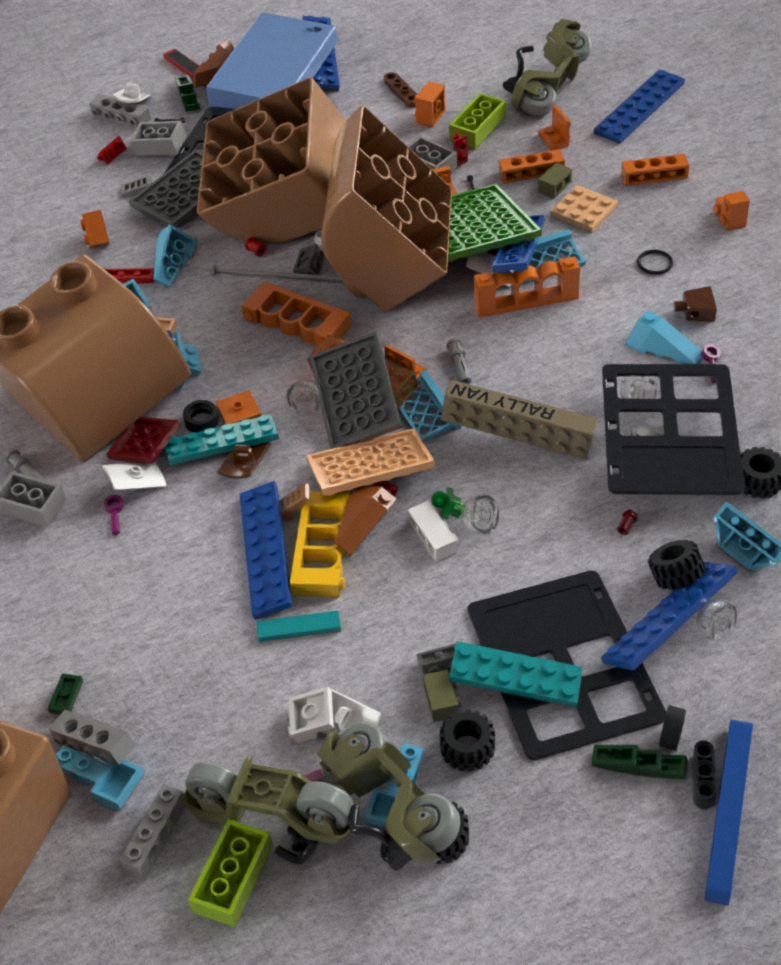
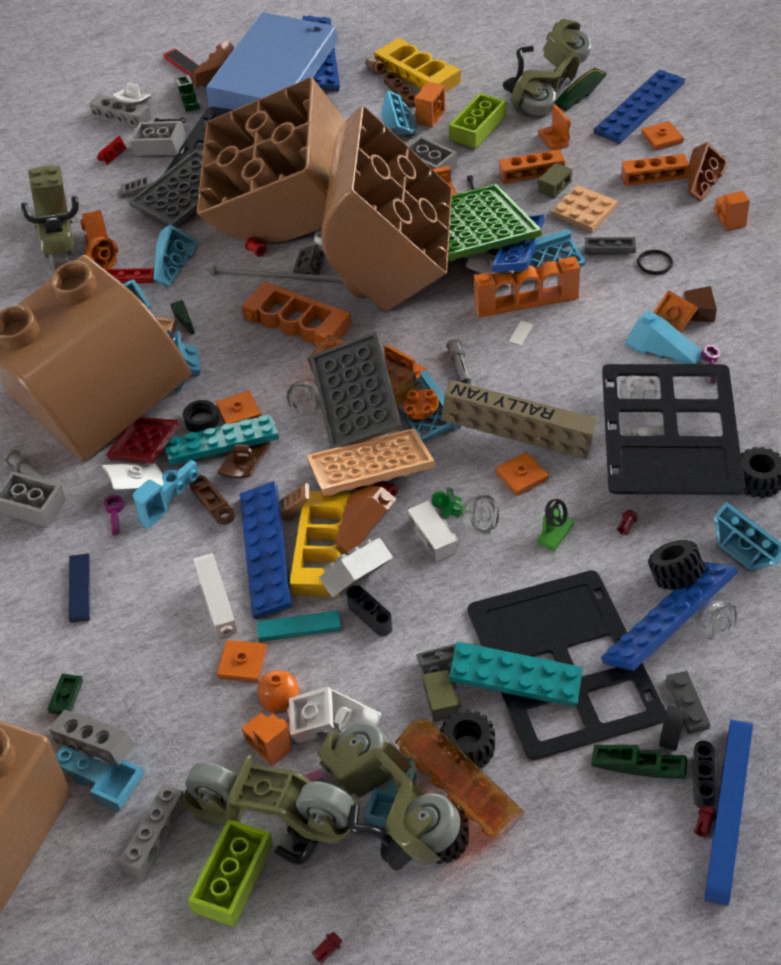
red hinge [452,133,468,166] -> none
none -> olive piece [21,166,79,270]
none -> dark blue tile [68,553,90,623]
none -> orange cylinder [85,236,118,269]
none -> medium azure plate [133,460,199,529]
none -> dark green slope [170,300,195,335]
none -> reddish brown plate [189,474,235,525]
none -> white slope [193,553,237,638]
none -> orange plate [217,640,268,682]
none -> orange brick [241,712,292,766]
none -> orange cylinder [257,670,300,713]
none -> dark red pin [311,932,342,964]
none -> brick [319,537,393,598]
none -> black beam [346,585,393,636]
none -> medium nougat cone [365,58,385,74]
none -> yellow fence [374,37,461,92]
none -> medium azure wedge [381,90,417,136]
none -> clear orange brick [395,718,525,839]
none -> orange dish [403,389,439,420]
none -> orange plate [495,452,549,496]
none -> white sticker [509,321,534,345]
none -> bright green piece [537,499,574,552]
none -> dark green slope [555,68,607,111]
none -> dark grey plate [585,237,636,254]
none -> orange plate [641,121,684,150]
none -> orange plate [653,290,698,333]
none -> dark grey plate [666,671,710,734]
none -> dark orange wedge [688,142,728,201]
none -> dark red pin [694,806,717,838]

